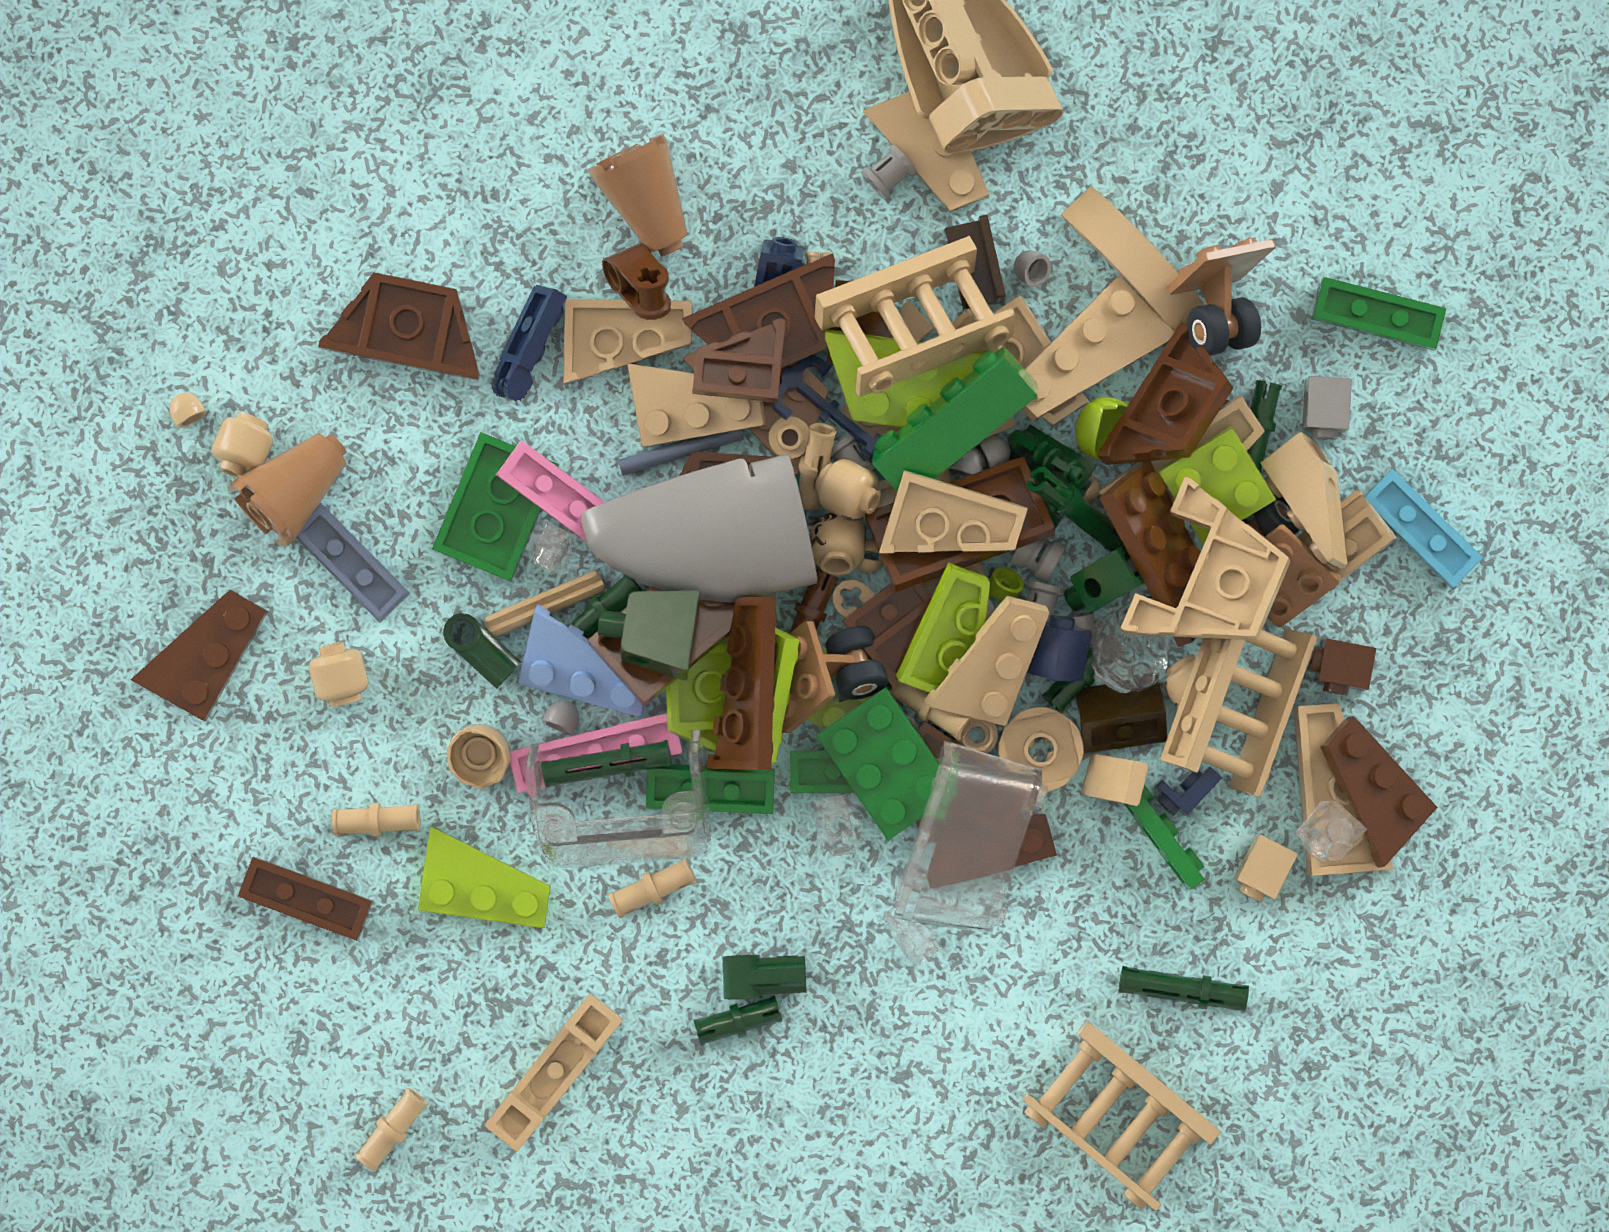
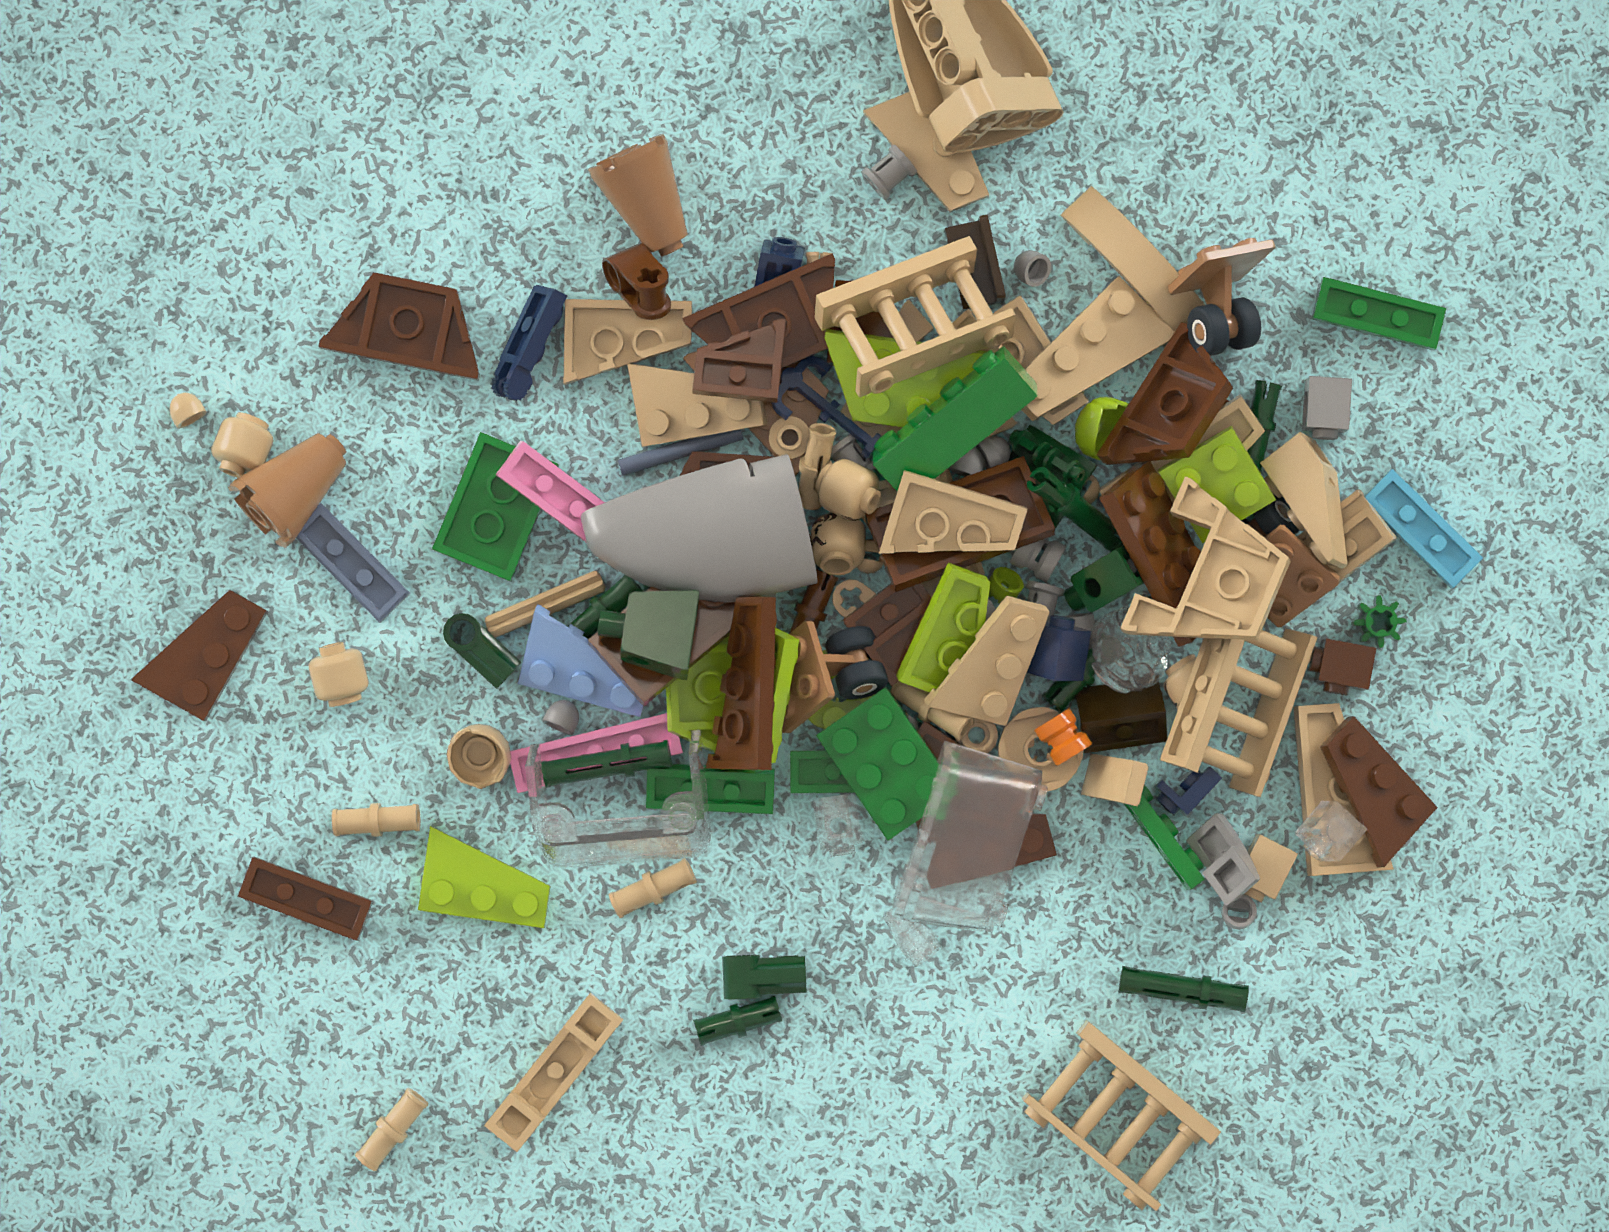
clear brick [525,519,581,577] -> none
none -> orange wheel [1034,708,1092,766]
none -> light grey slope [1186,813,1260,906]
none -> light grey hinge [1221,894,1257,930]
none -> green gear [1351,595,1407,649]

